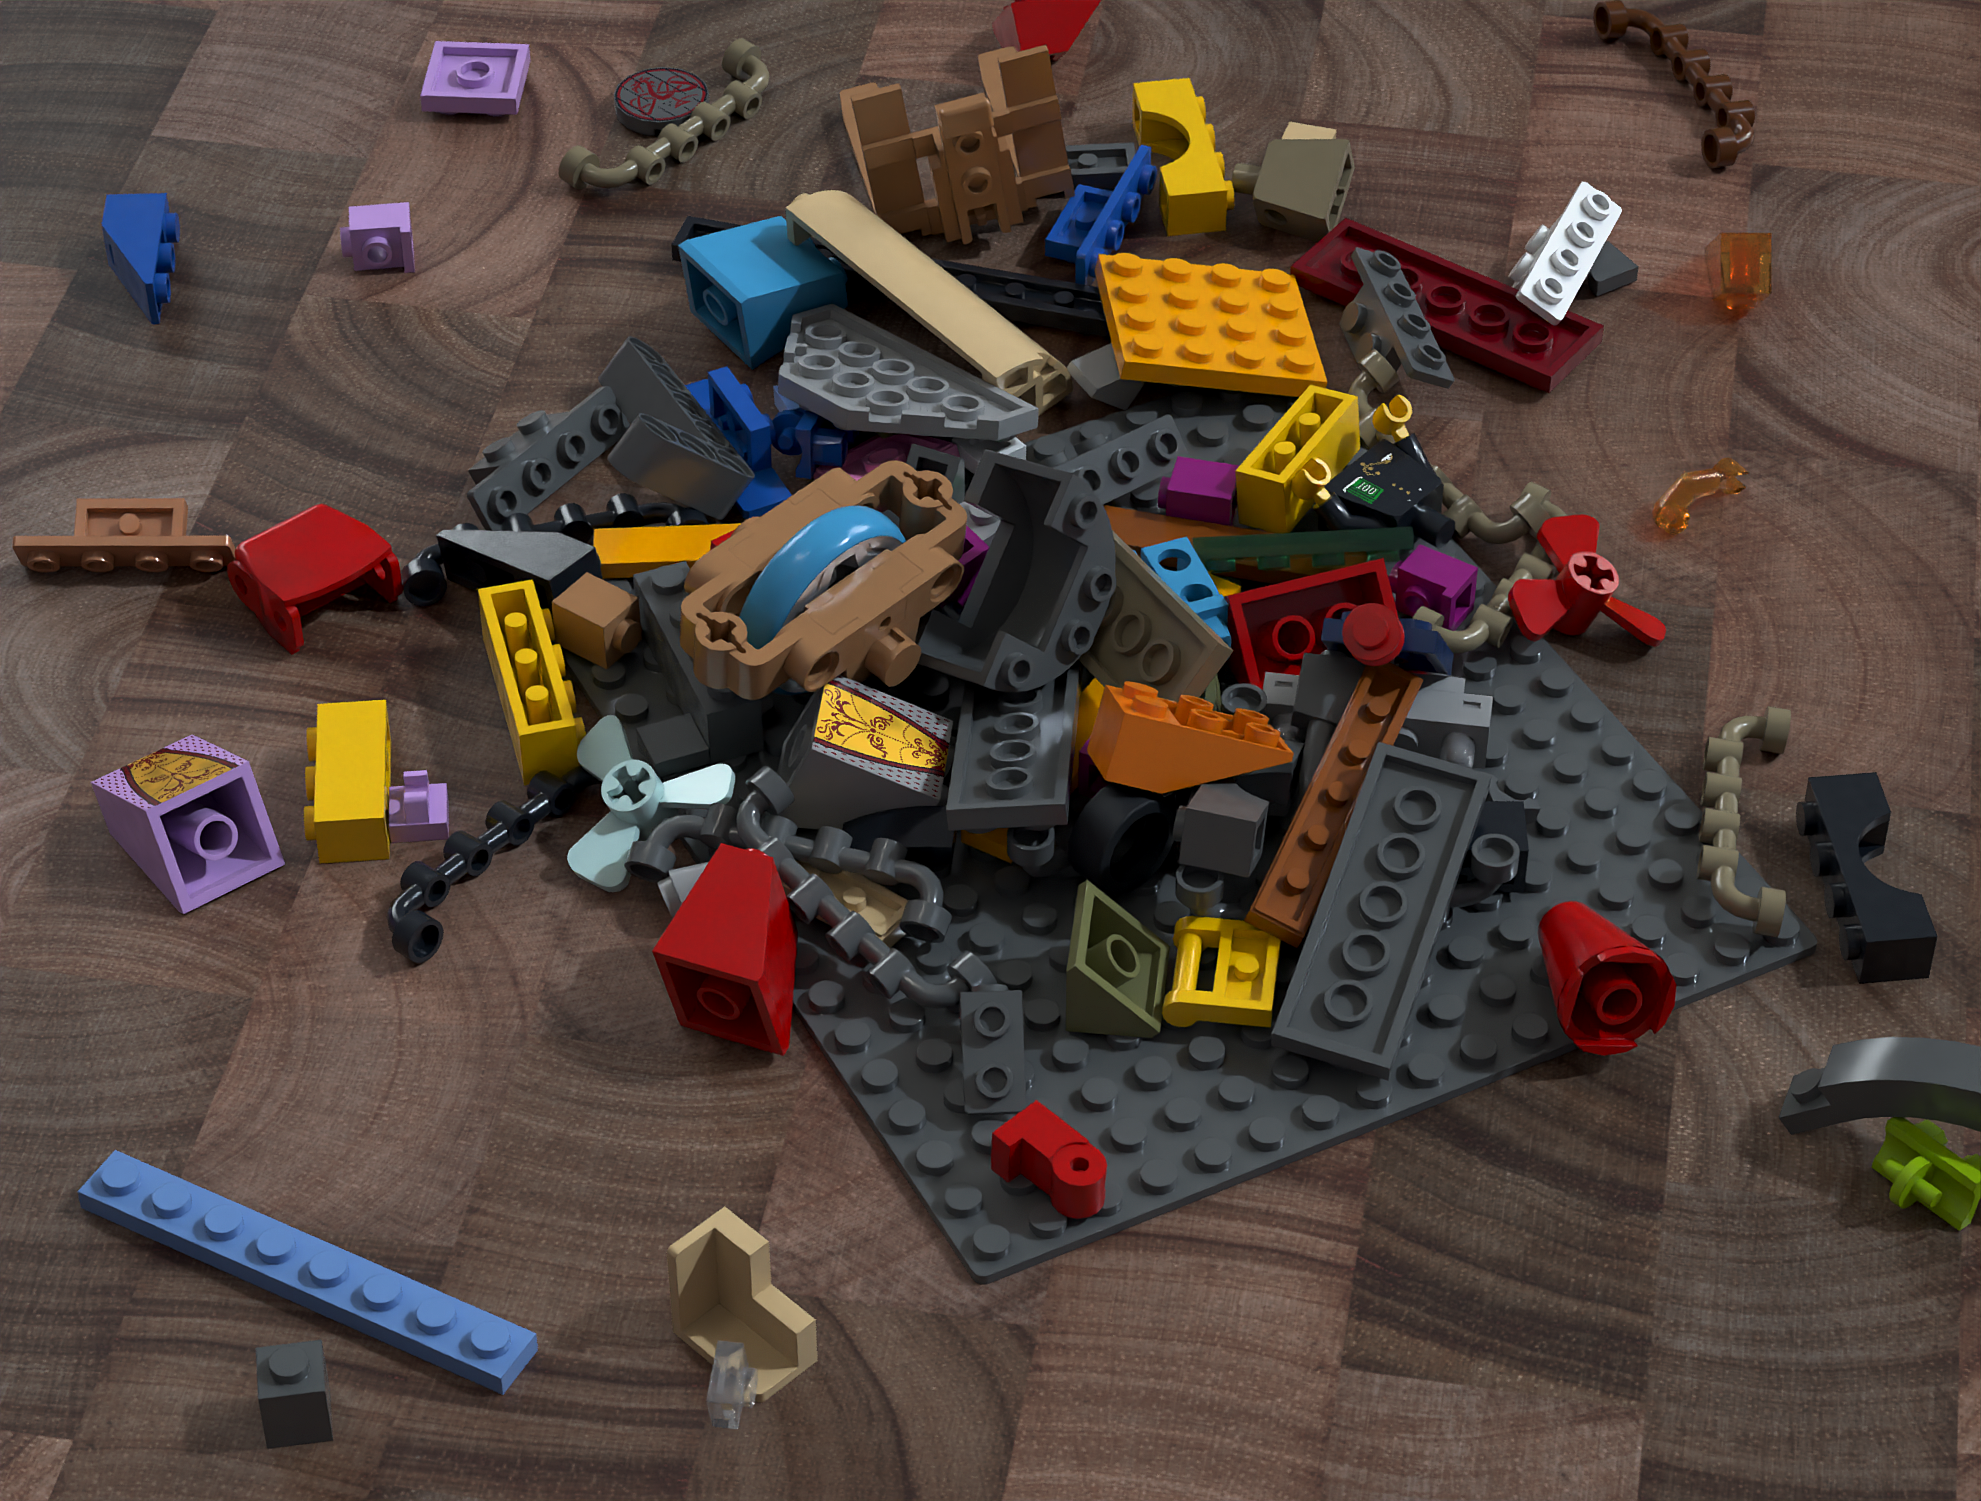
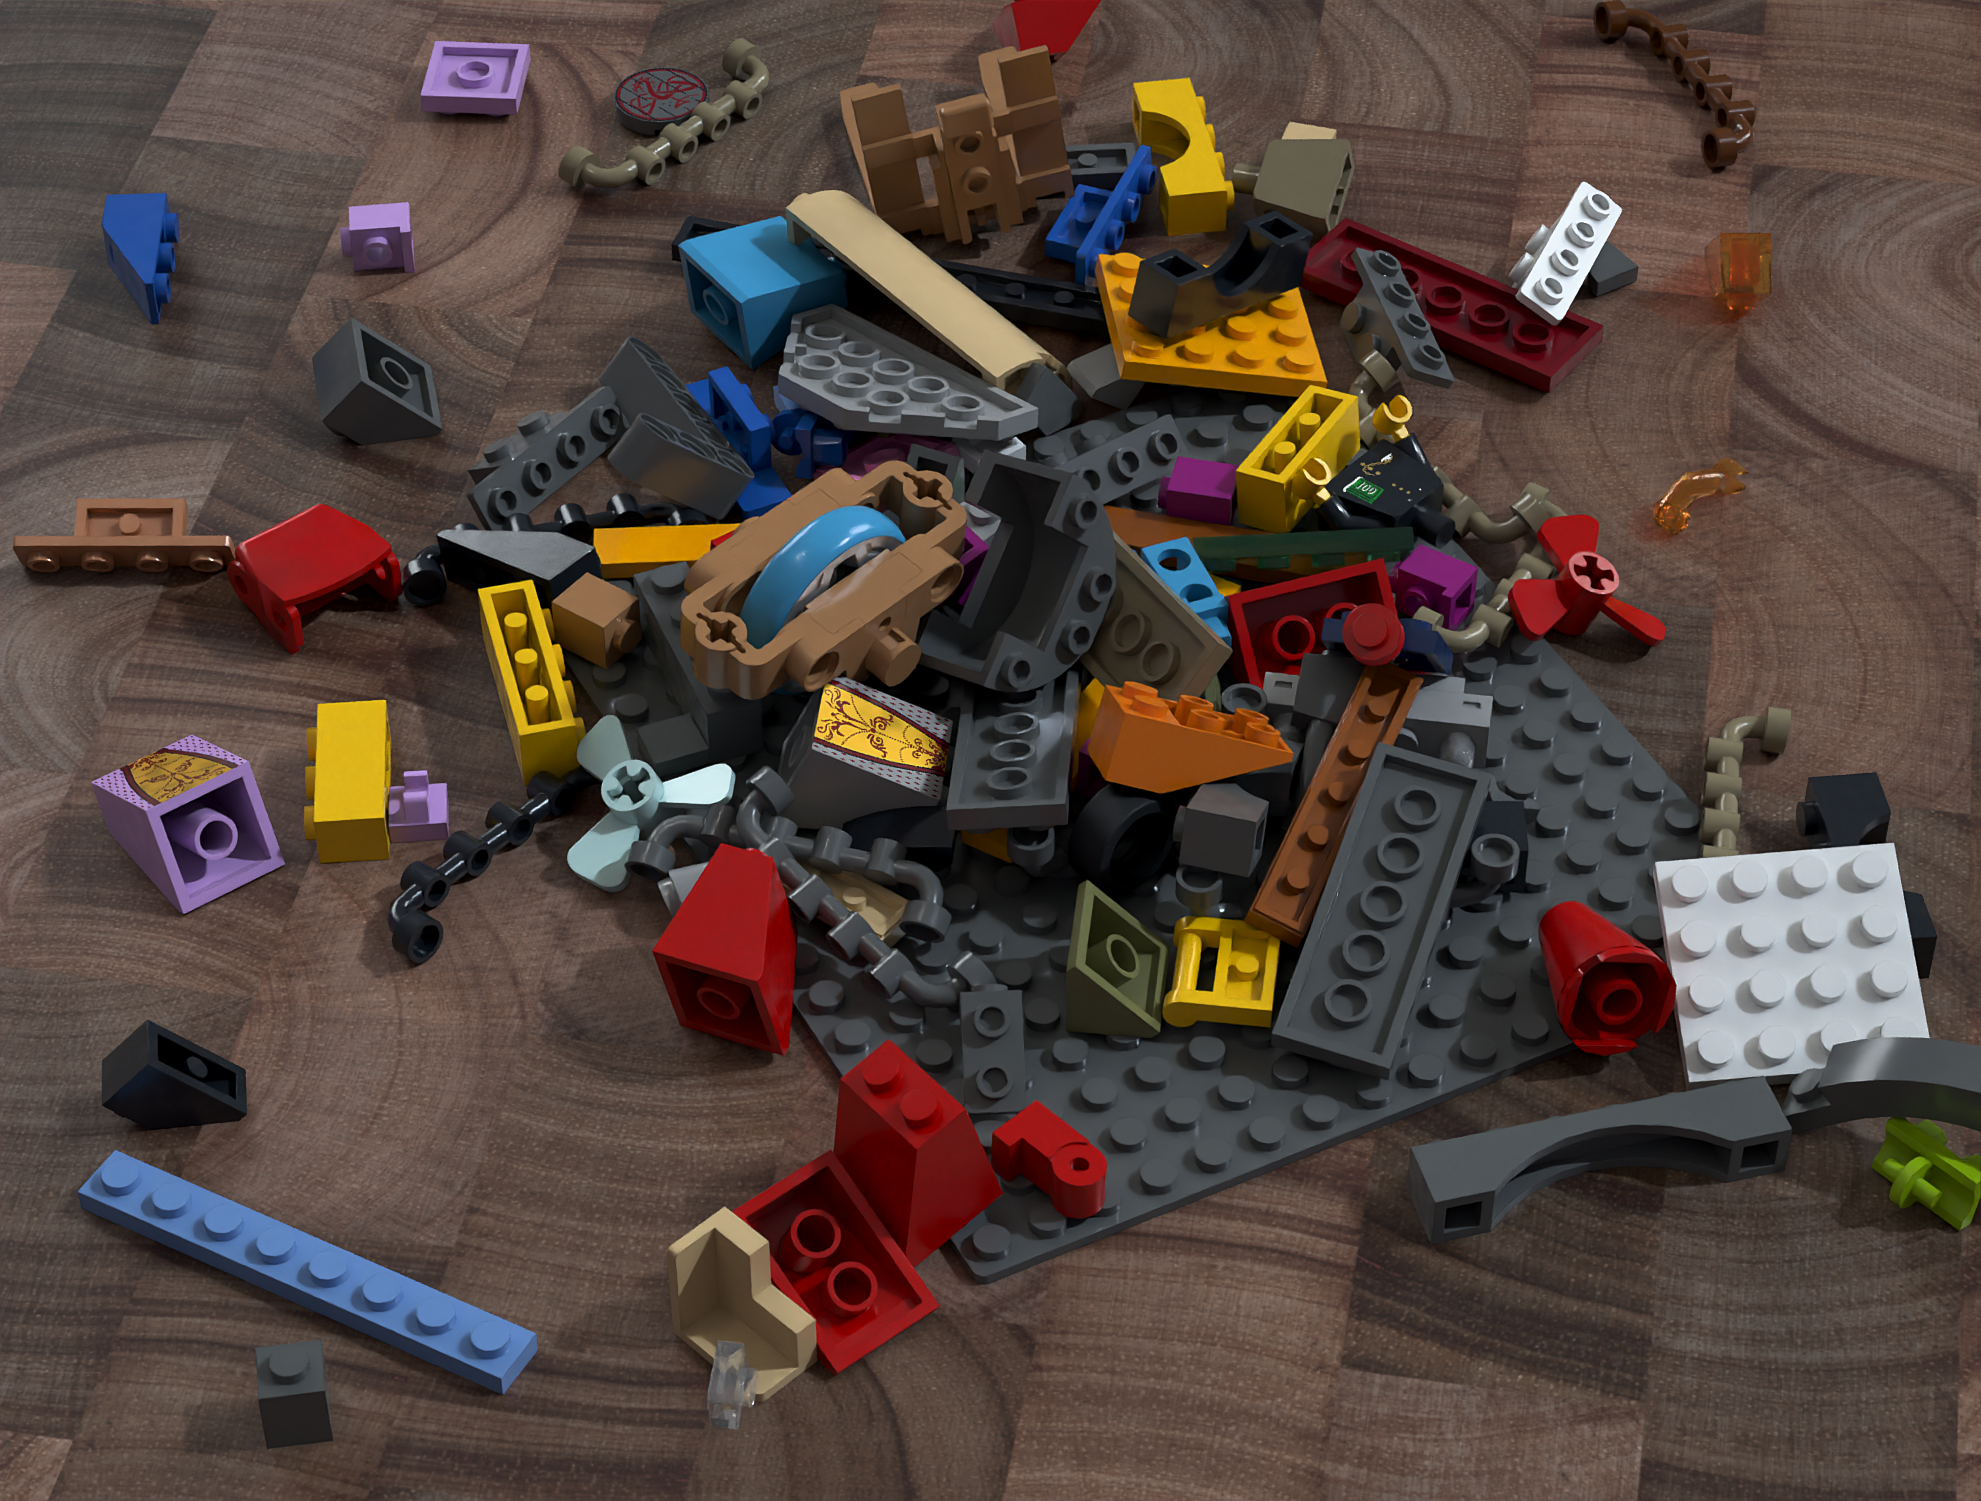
none -> black slope [102,1019,247,1130]
none -> dark grey slope [312,317,443,445]
none -> red slope [731,1149,940,1376]
none -> red slope [833,1039,1003,1268]
none -> dark grey slope [1014,363,1084,436]
none -> black arch [1128,210,1313,339]
none -> dark grey arch [1407,1076,1792,1244]
none -> white plate [1653,843,1929,1091]

